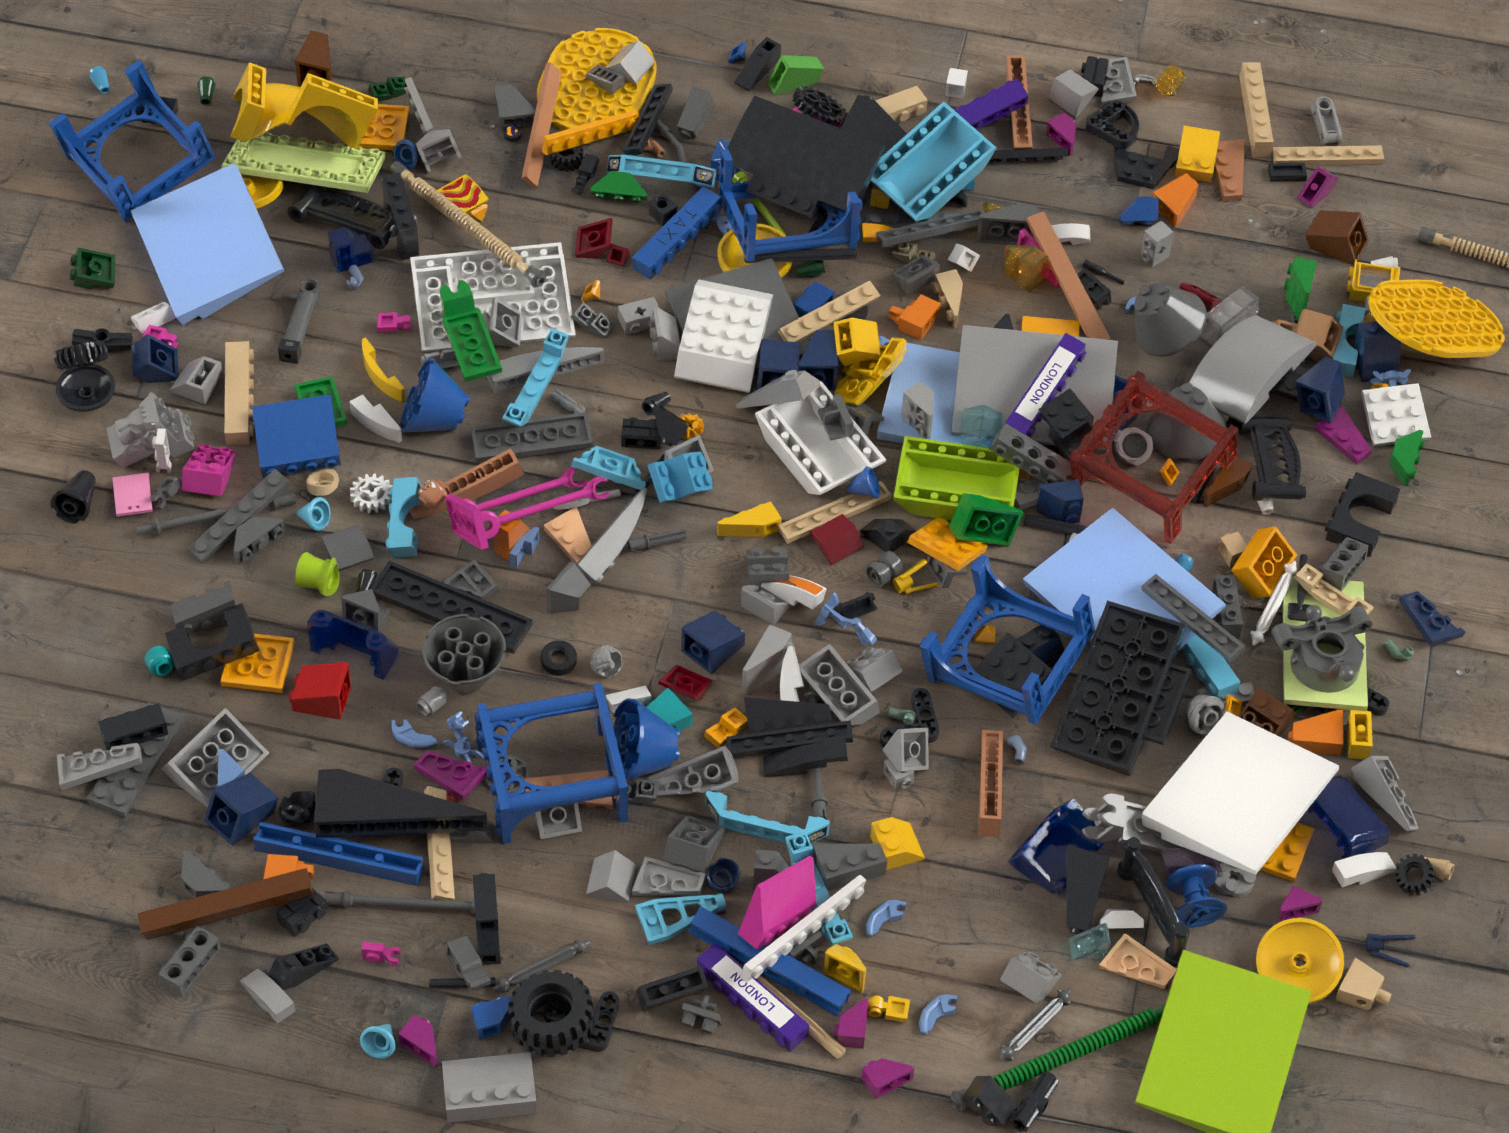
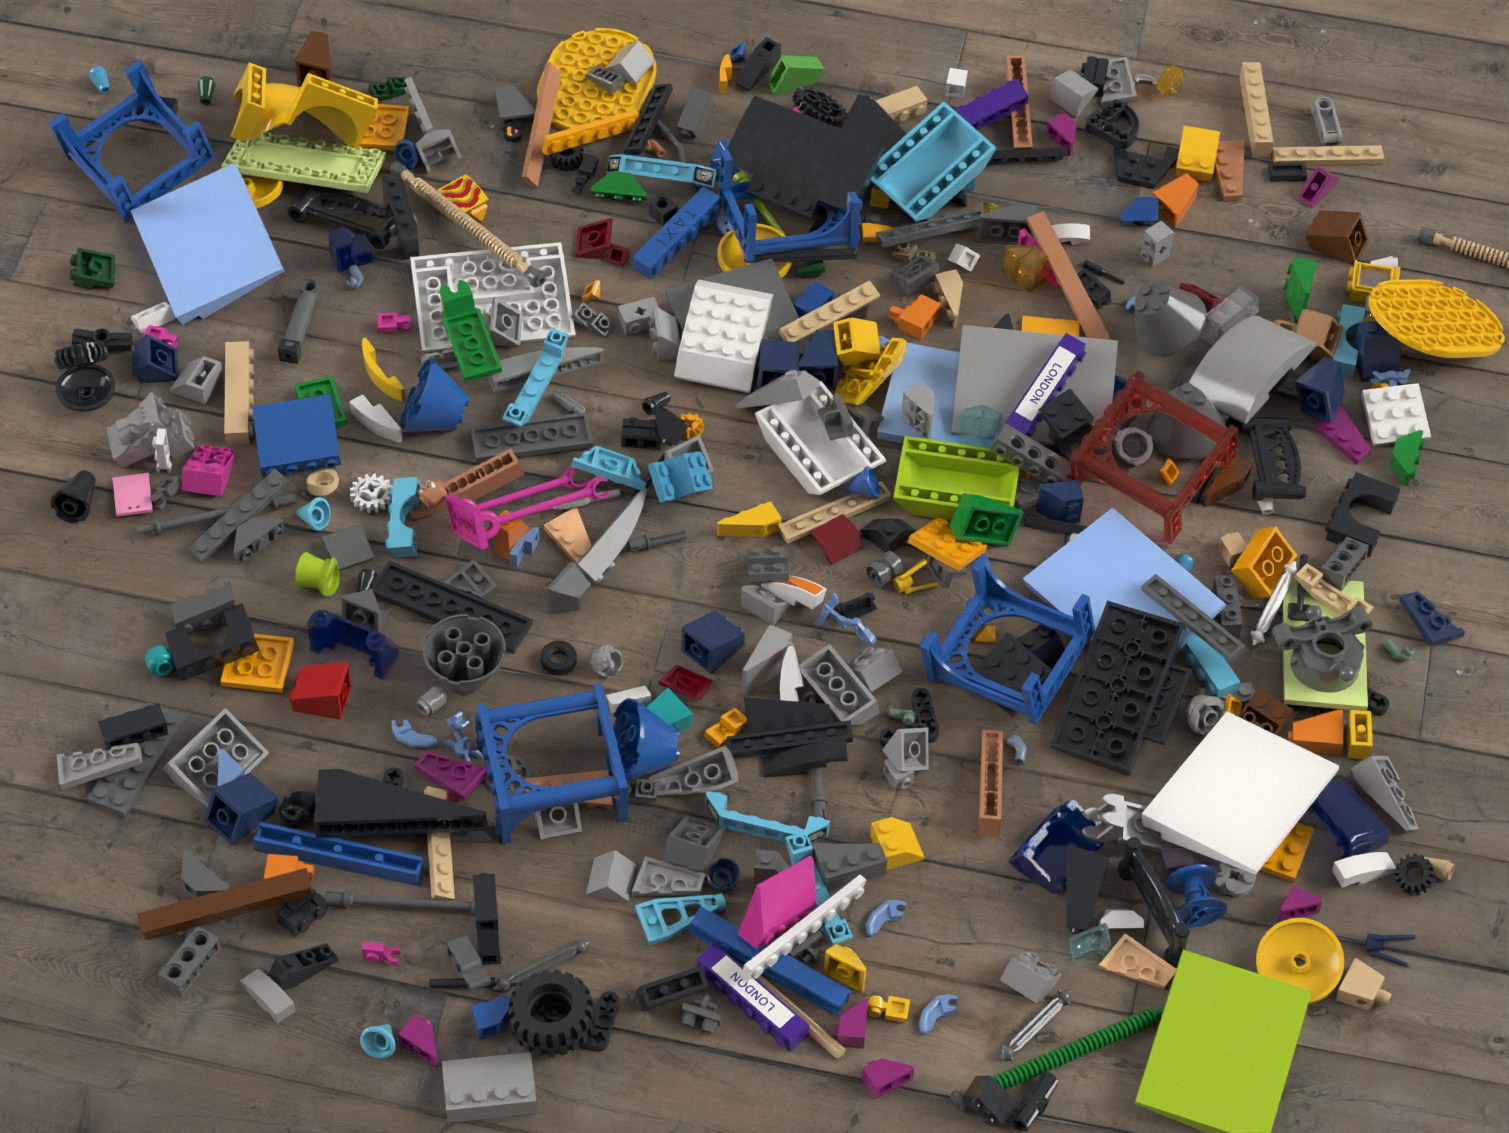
none -> light orange slope [719,54,732,94]

